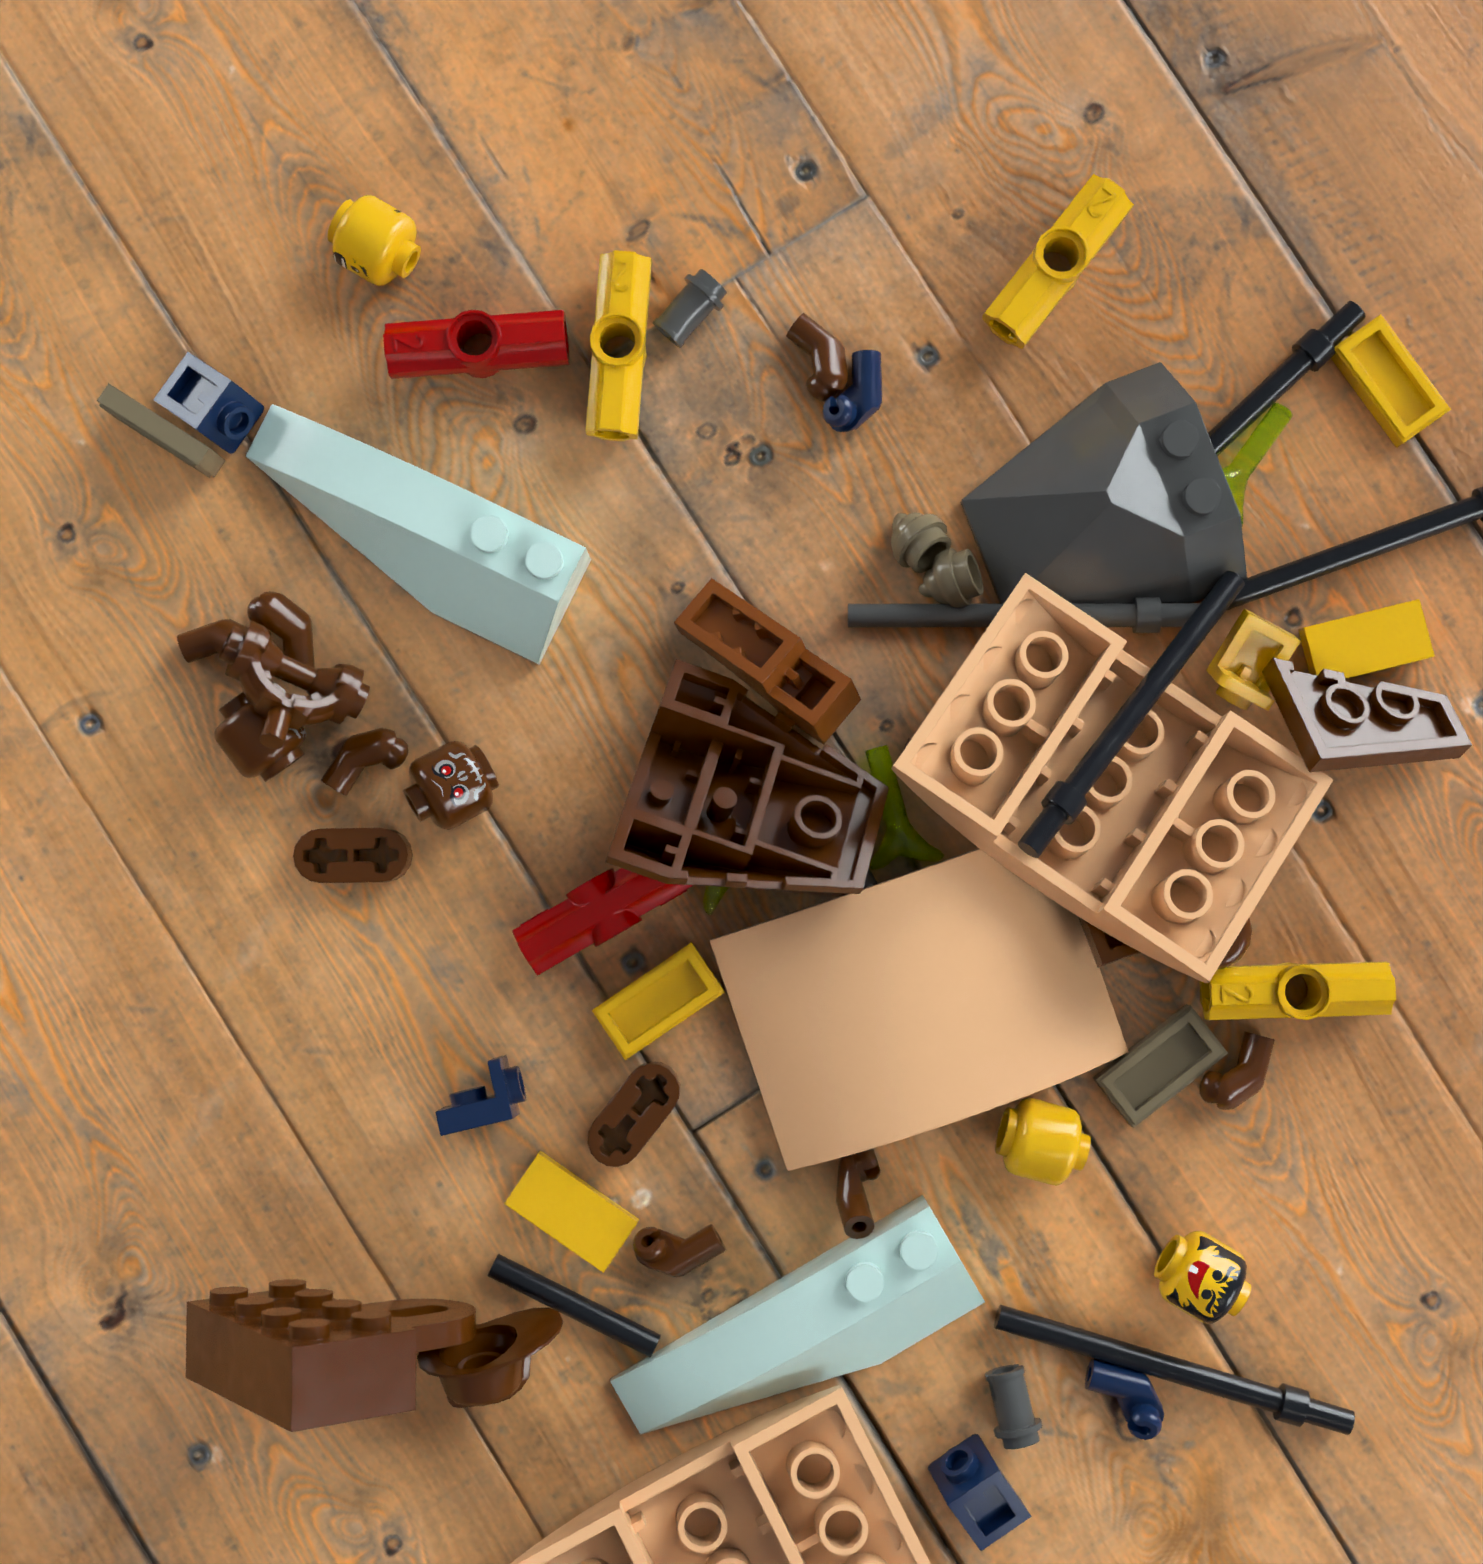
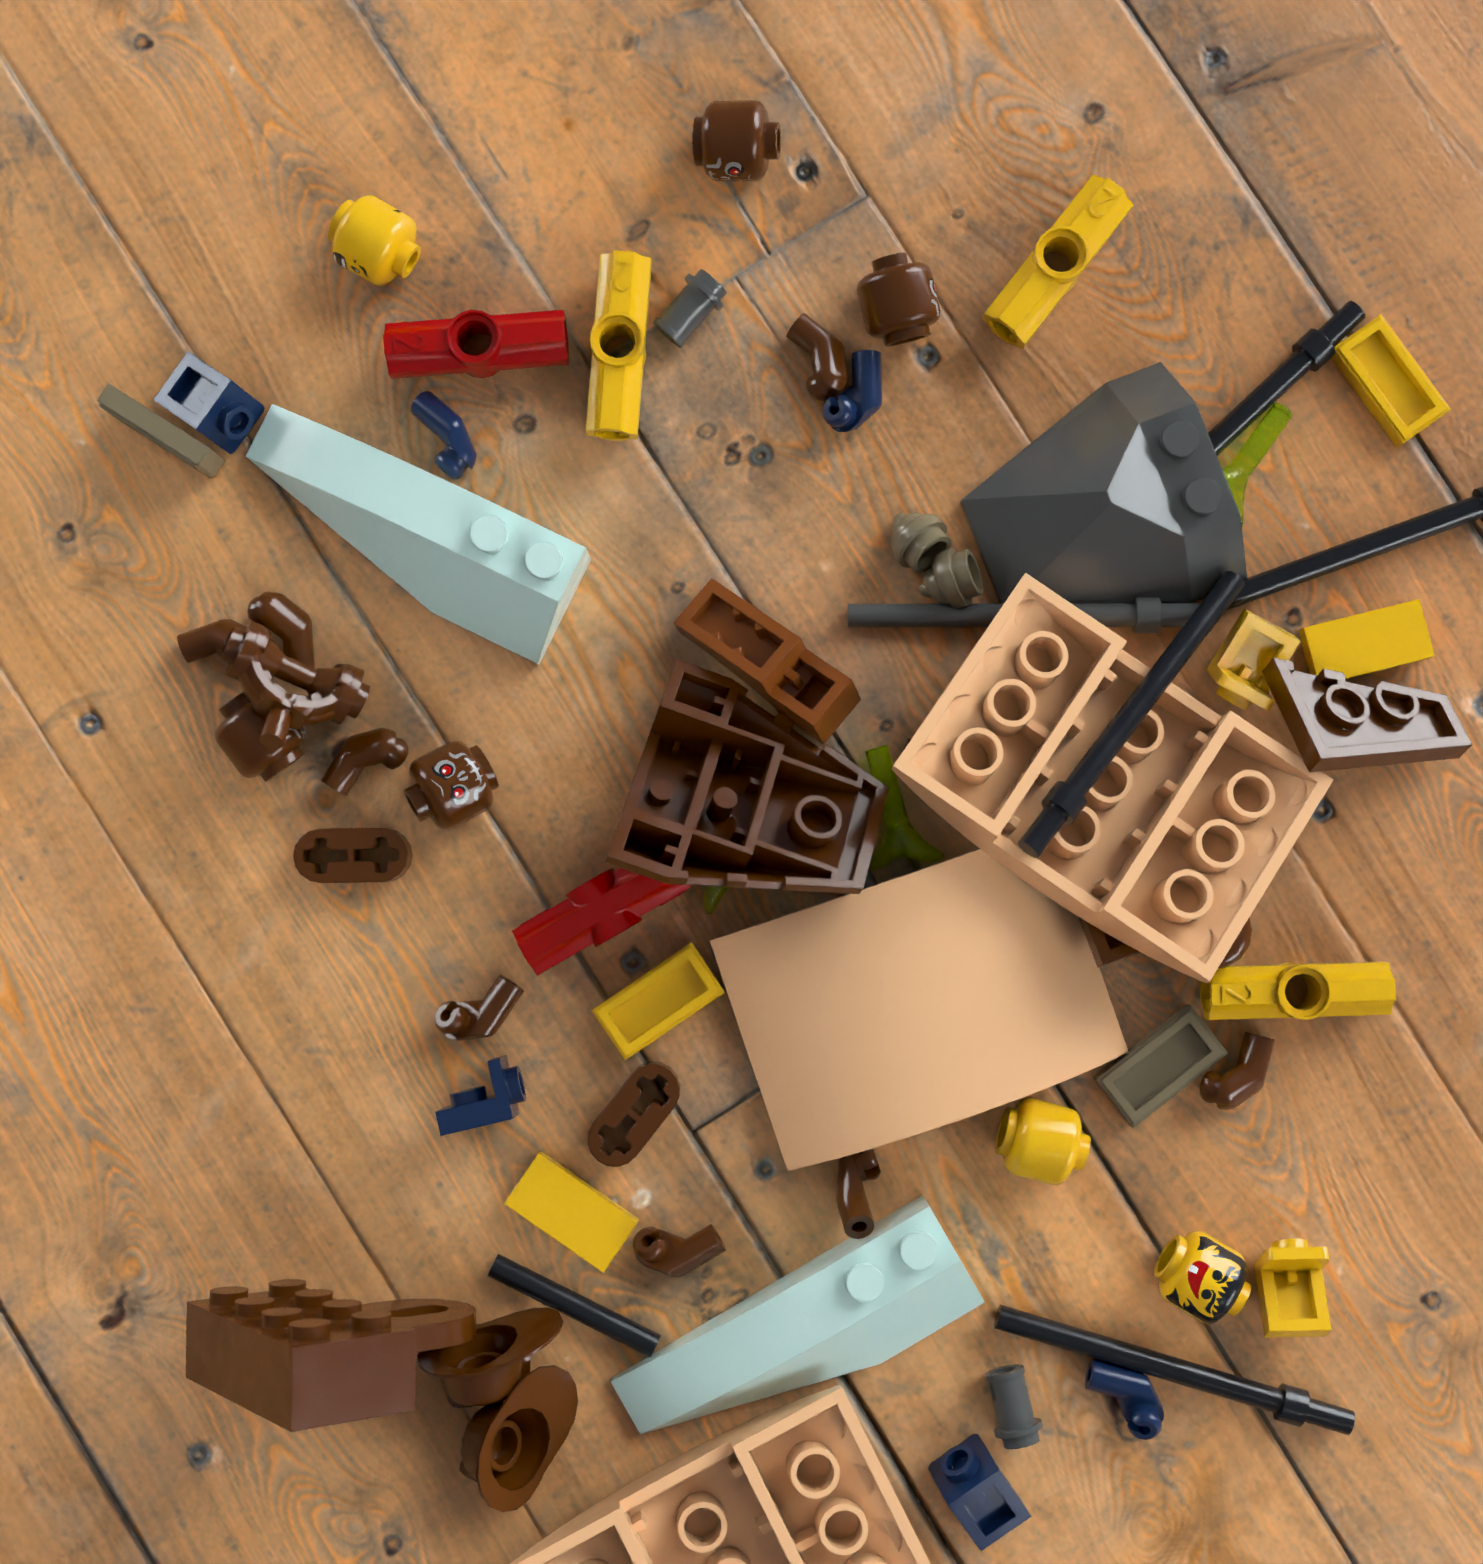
none -> dark blue arm [411,391,477,479]
none -> reddish brown arm [434,975,524,1041]
none -> reddish brown piece [459,1365,578,1512]
none -> reddish brown head [692,100,781,181]
none -> reddish brown head [857,253,941,347]
none -> yellow bracket [1254,1238,1332,1338]

